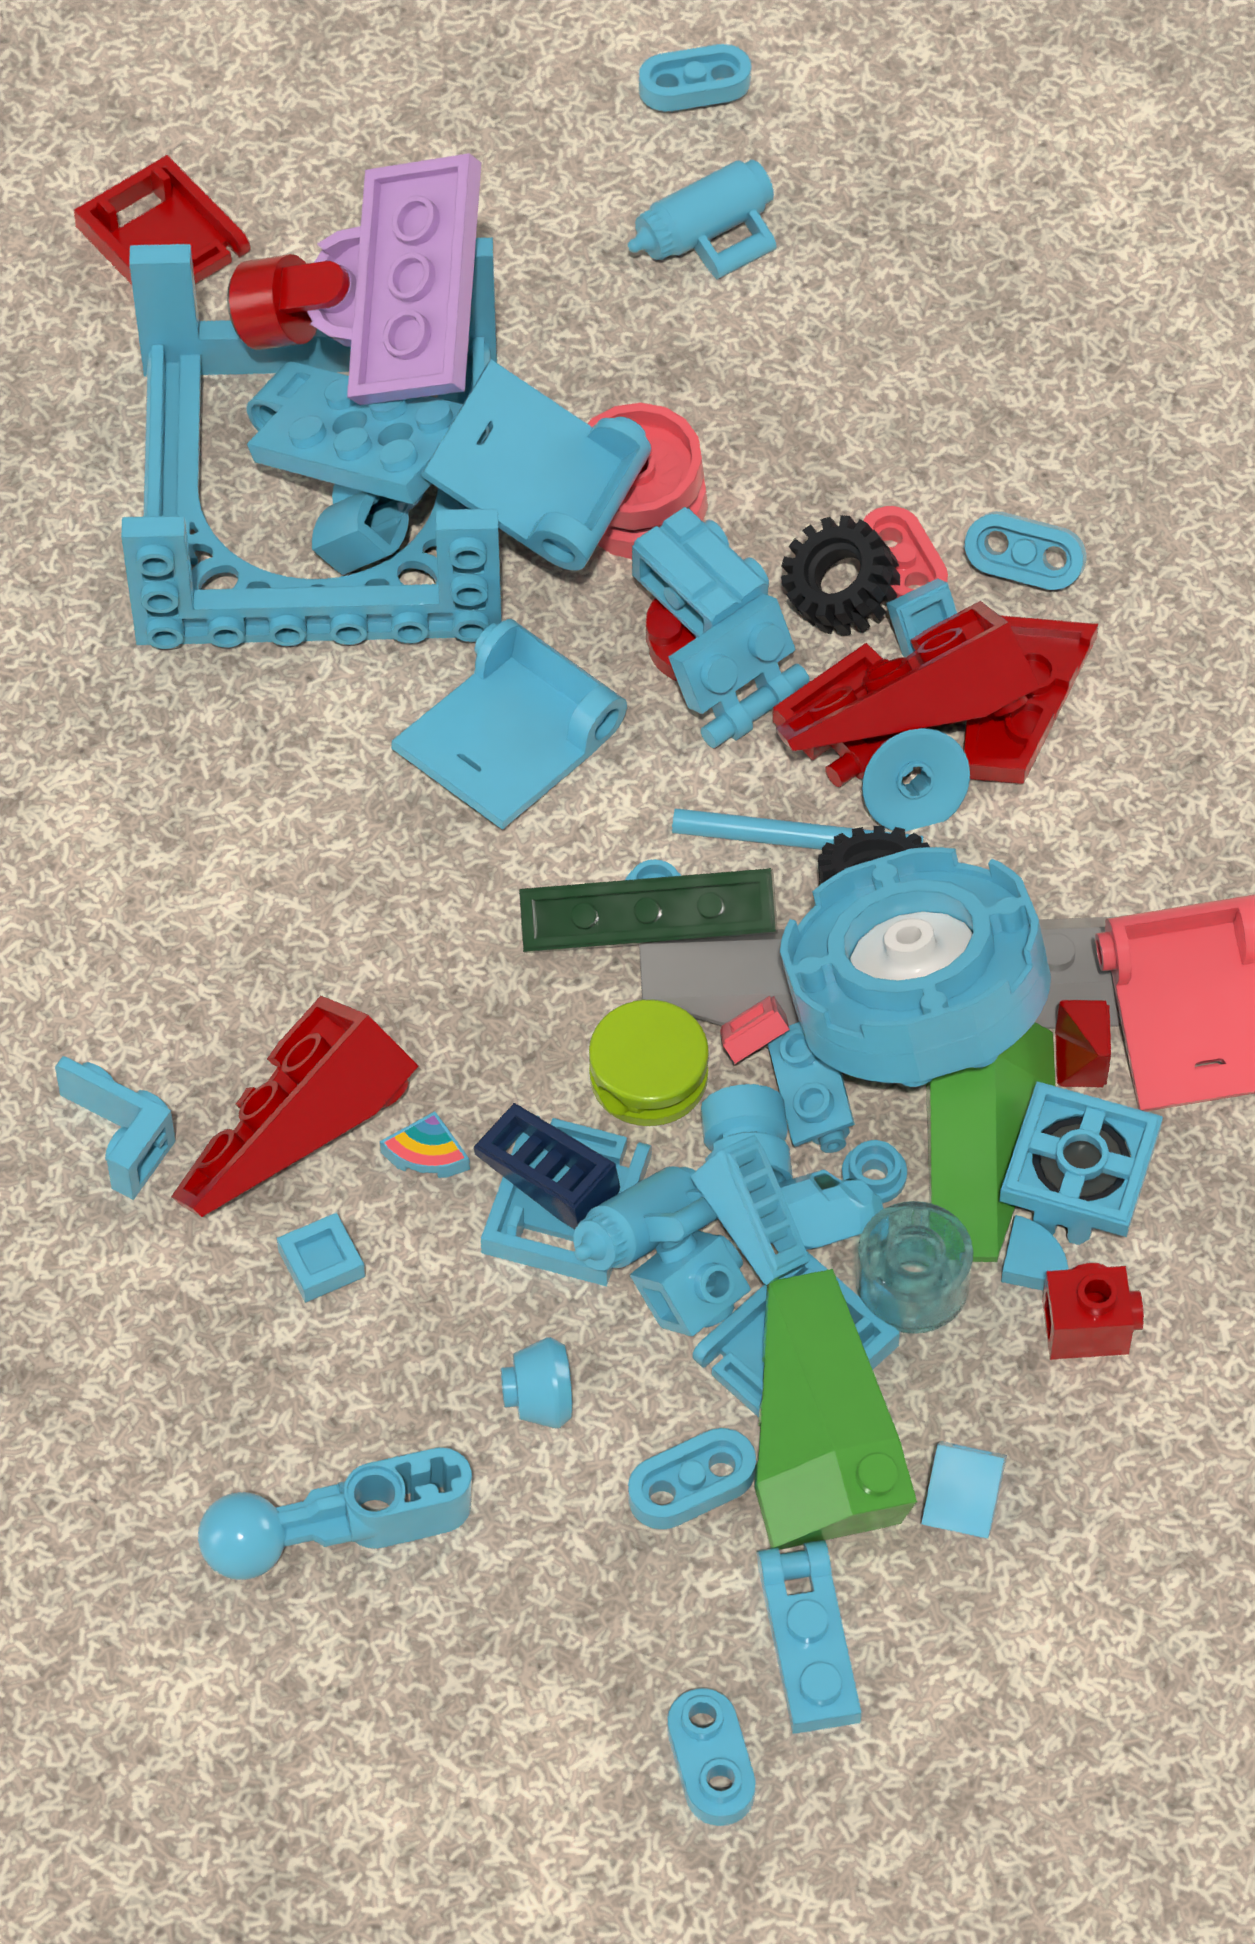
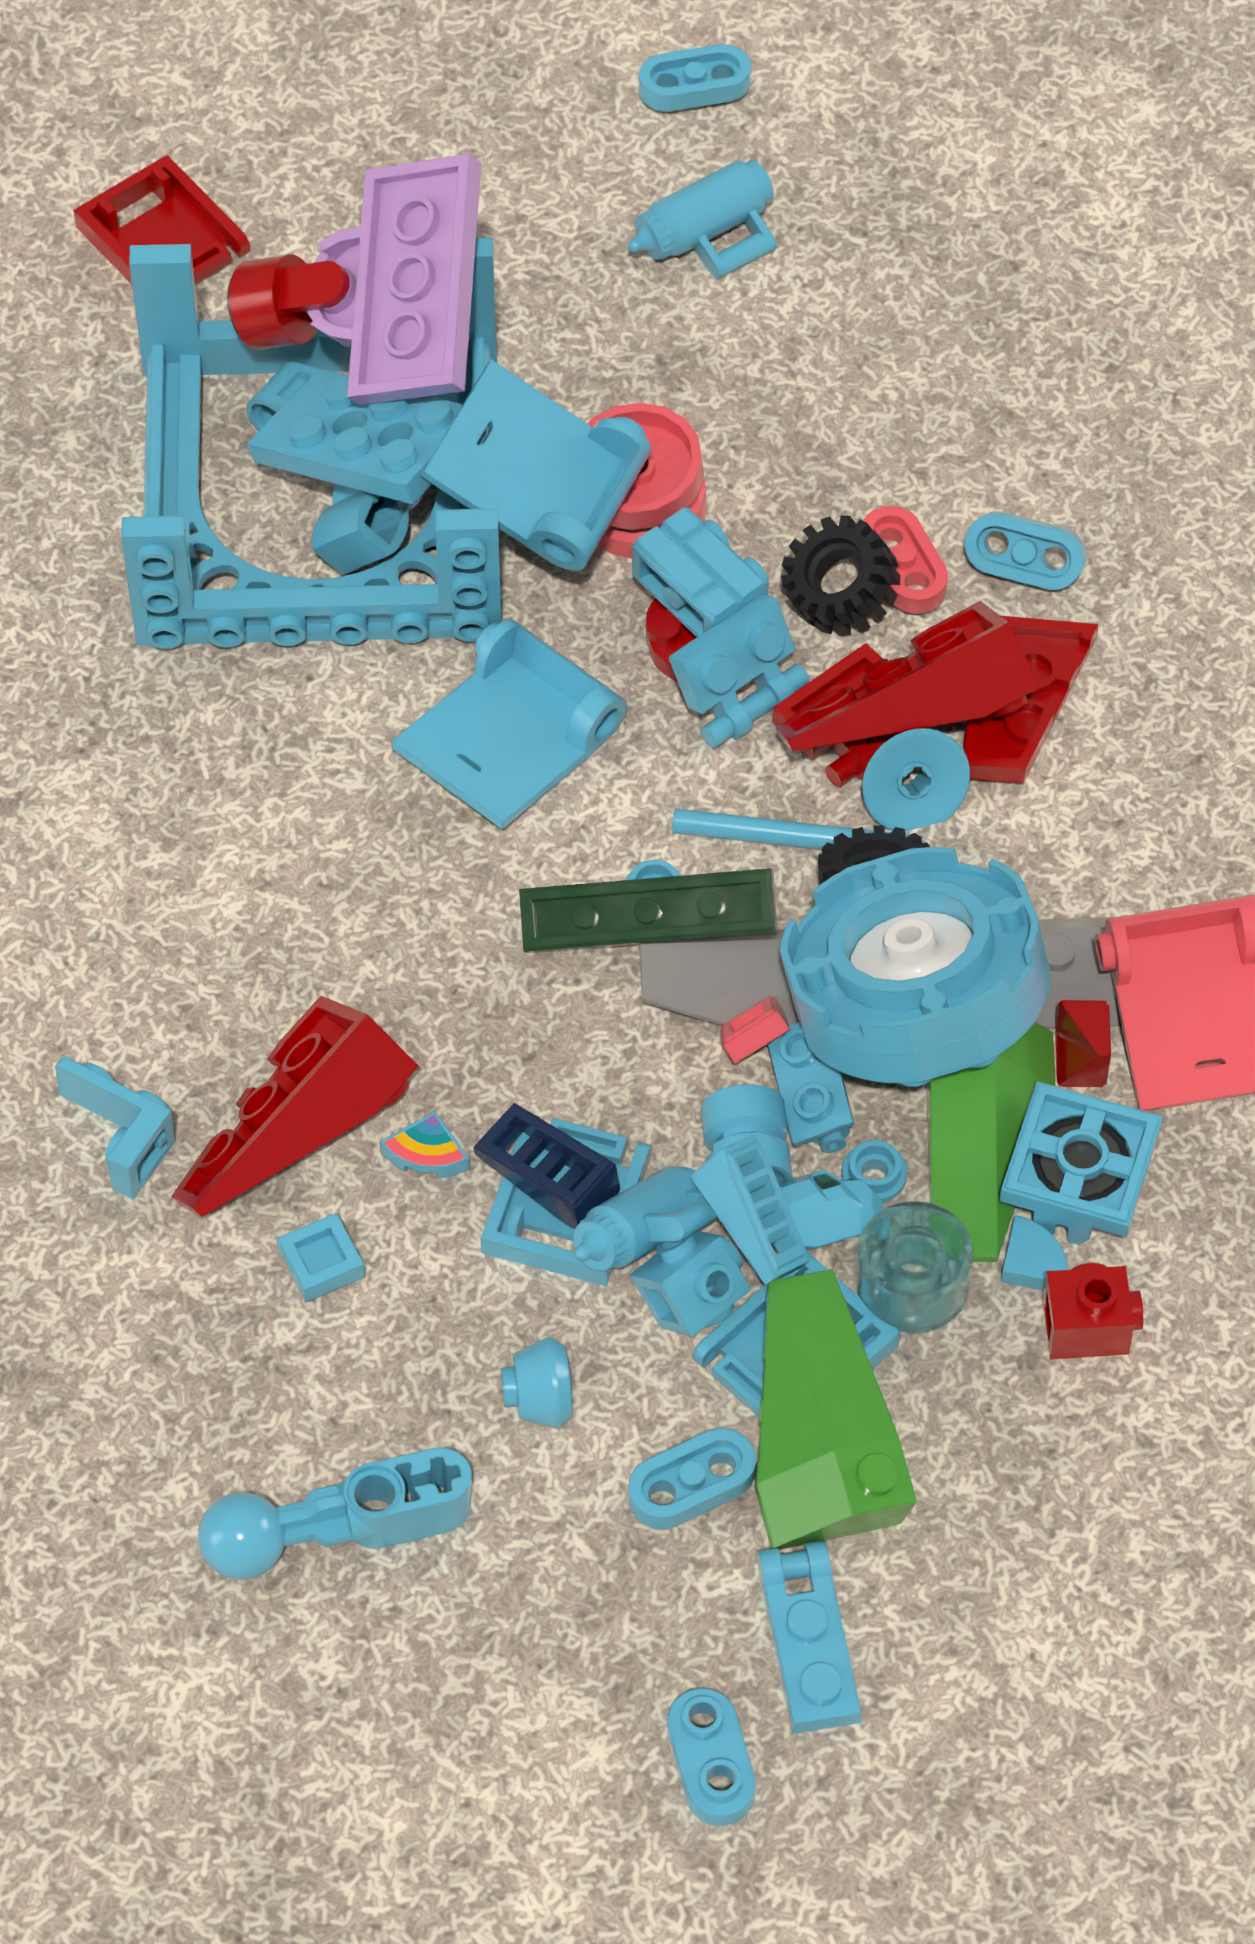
lime head [589,1000,709,1126] -> none
medium azure tile [886,578,957,657] -> none
medium azure brick [921,1441,1007,1539] -> none

